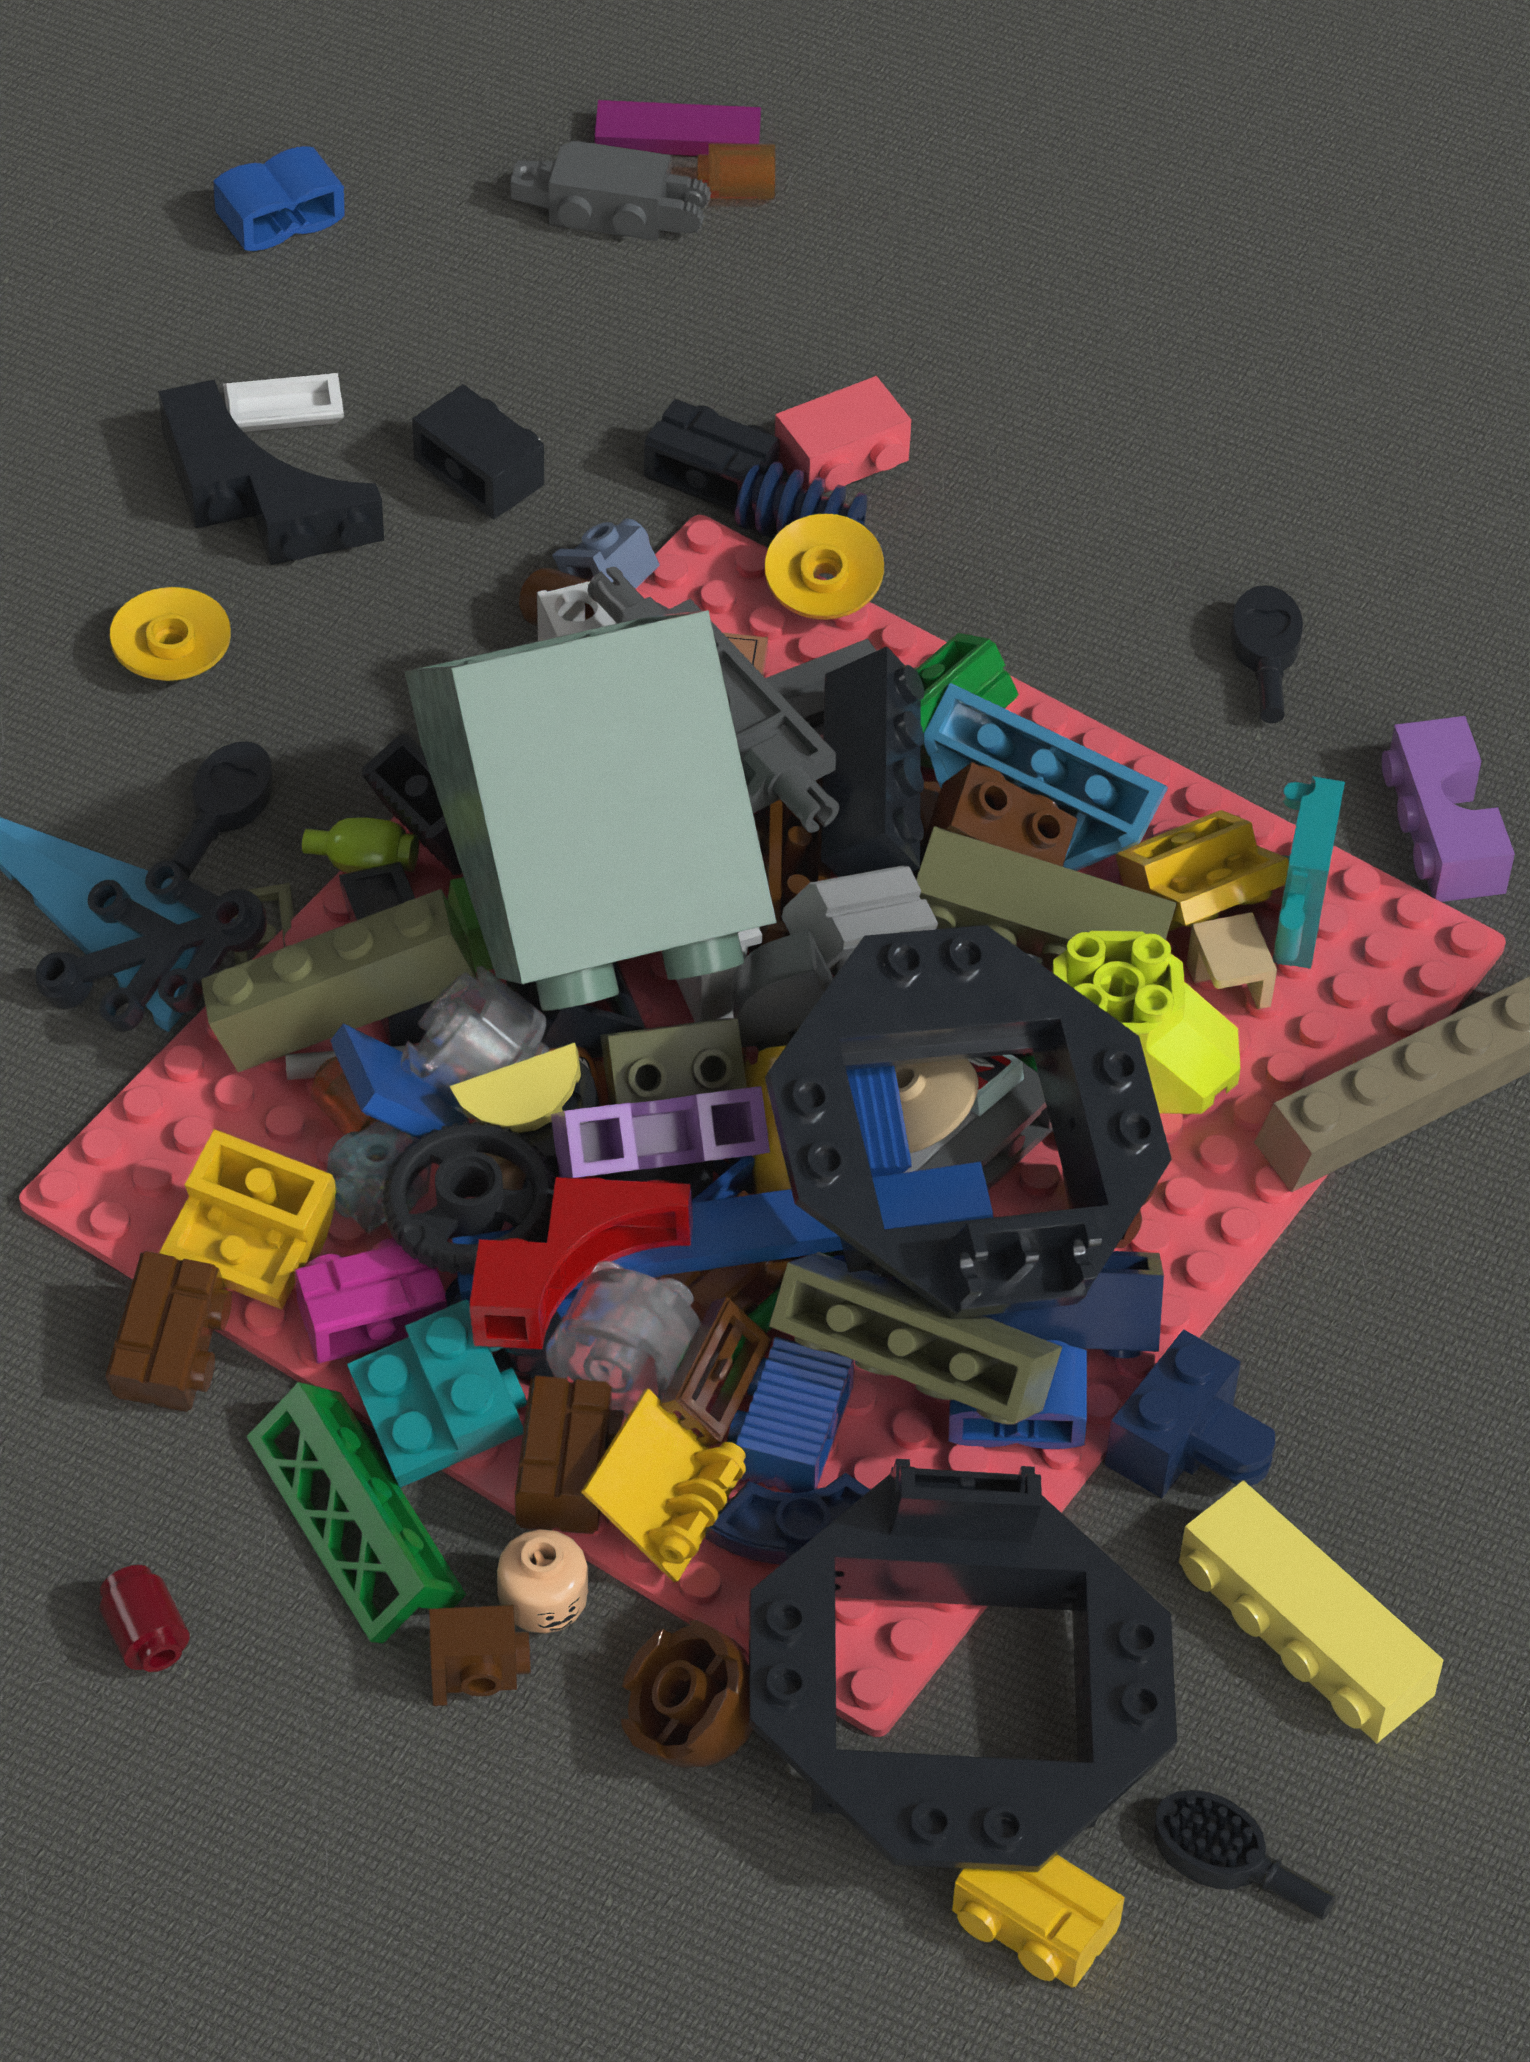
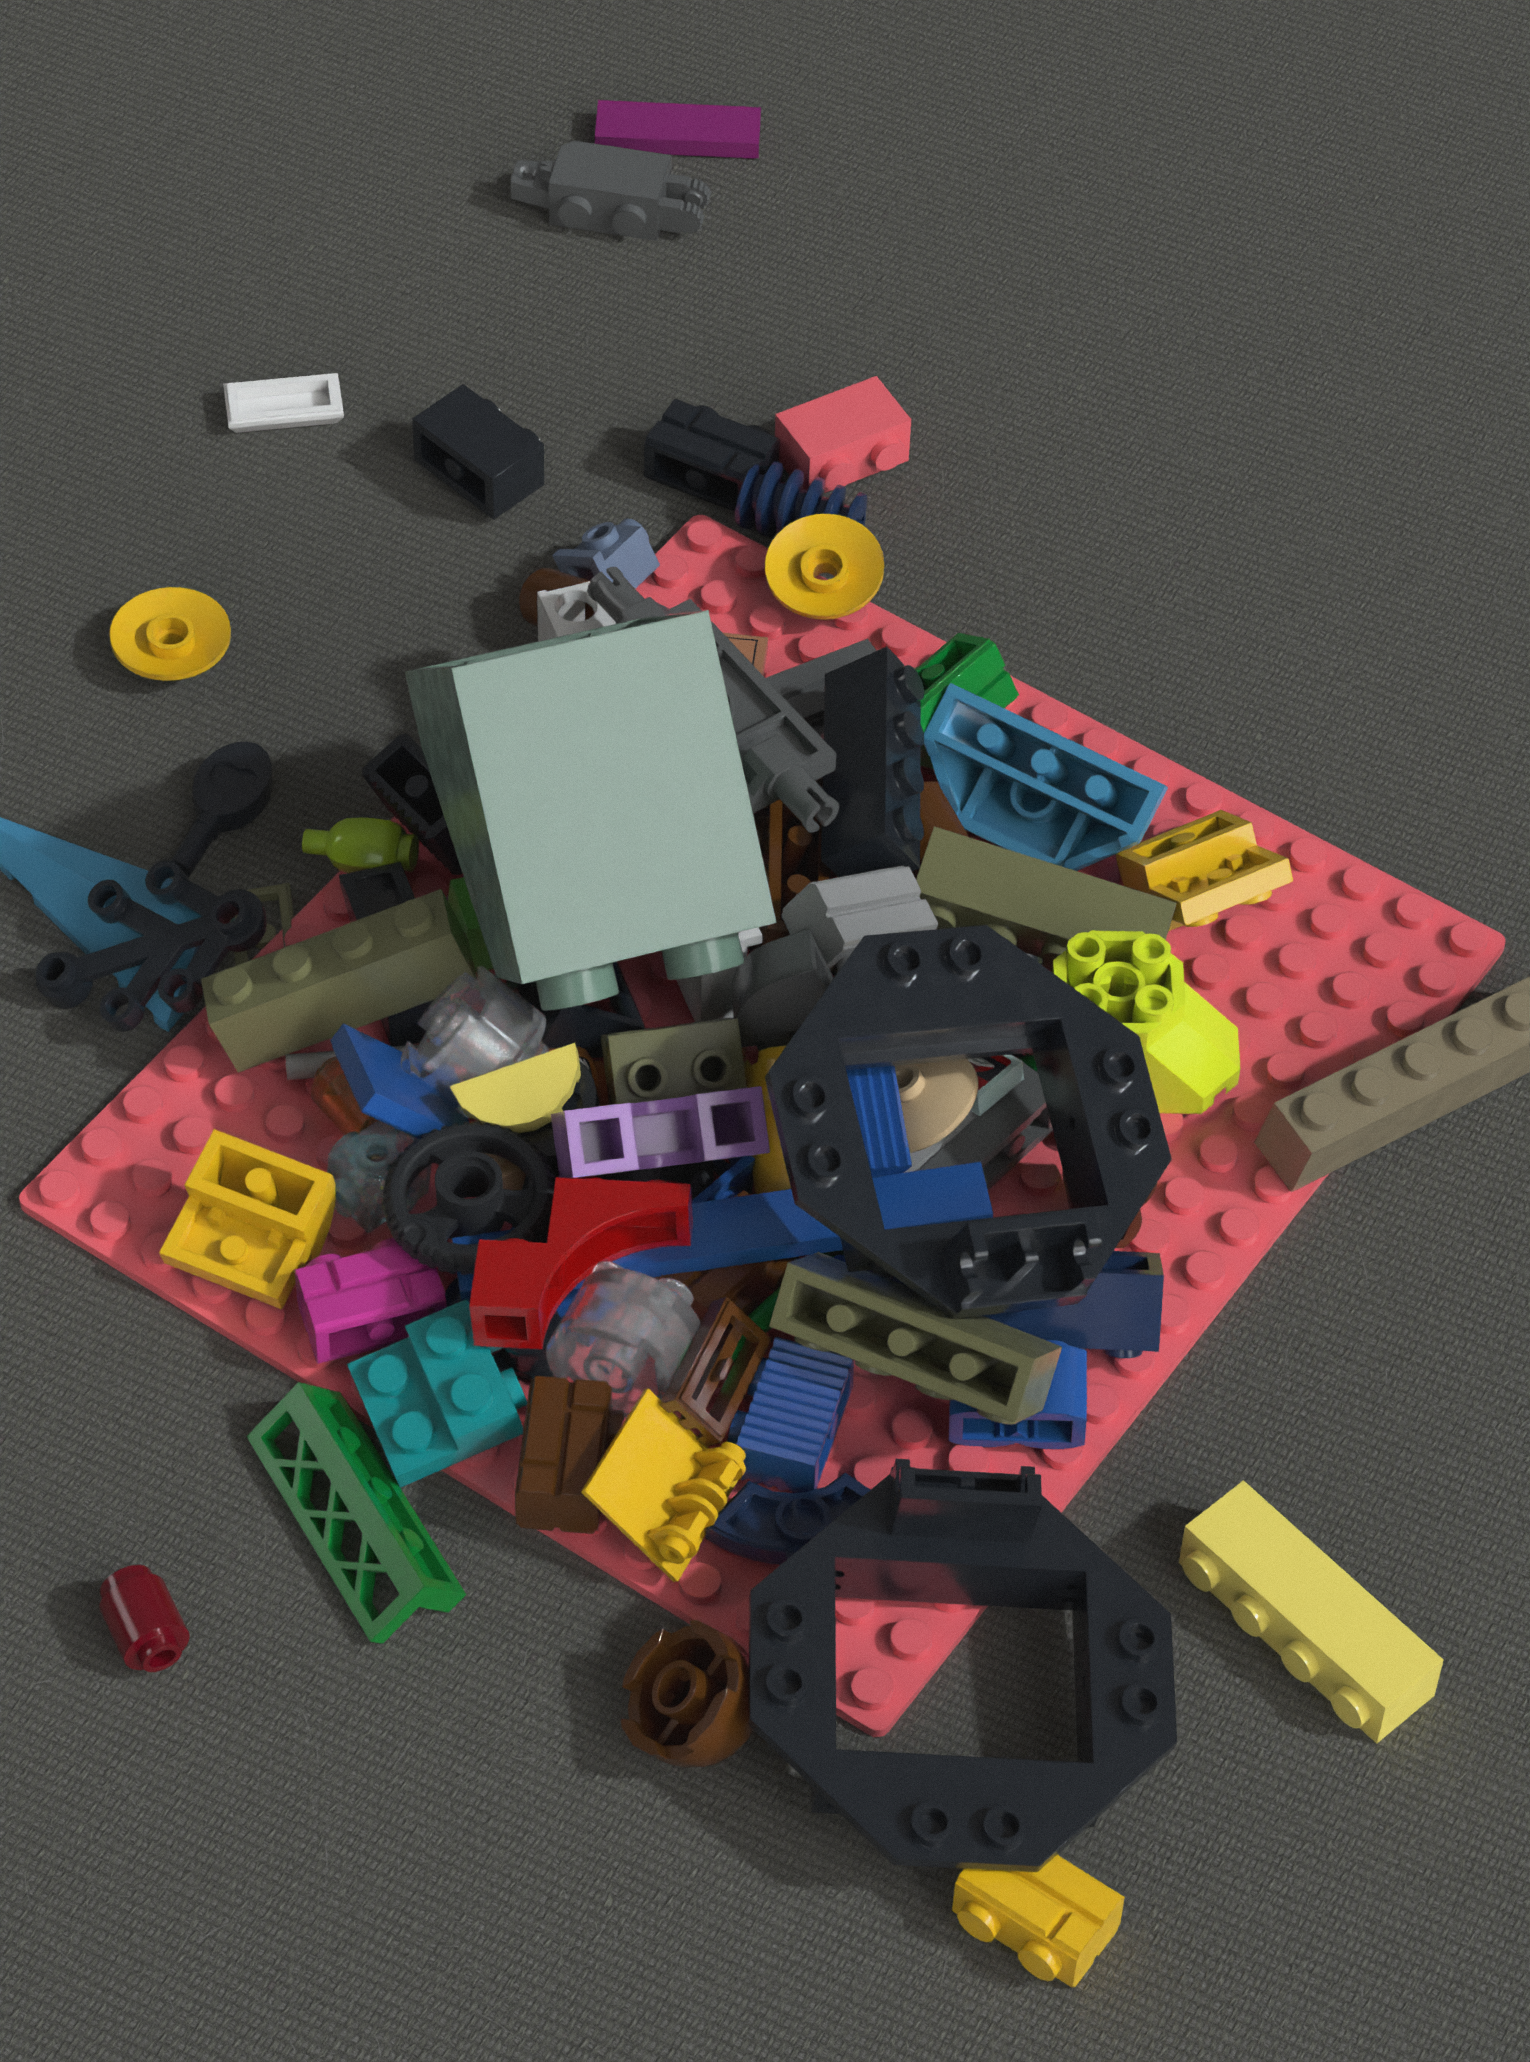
reddish brown brick [105,1251,232,1412] -> none
black arch [158,379,384,565] -> none
blue brick [213,146,345,251] -> none
reddish brown brick [429,1605,531,1706] -> none
light nougat head [497,1529,588,1634] -> none
clear orange brick [697,143,775,200] -> none
reddish brown brick [922,762,1077,867] -> none
dark blue brick [1105,1329,1275,1499] -> none
black piece [1154,1790,1337,1920] -> none
tan panel [1186,912,1277,1009] -> none
black piece [1231,585,1303,723] -> none
teal piece [1273,776,1345,969] -> none
medium lavender arch [1382,716,1515,902] -> none

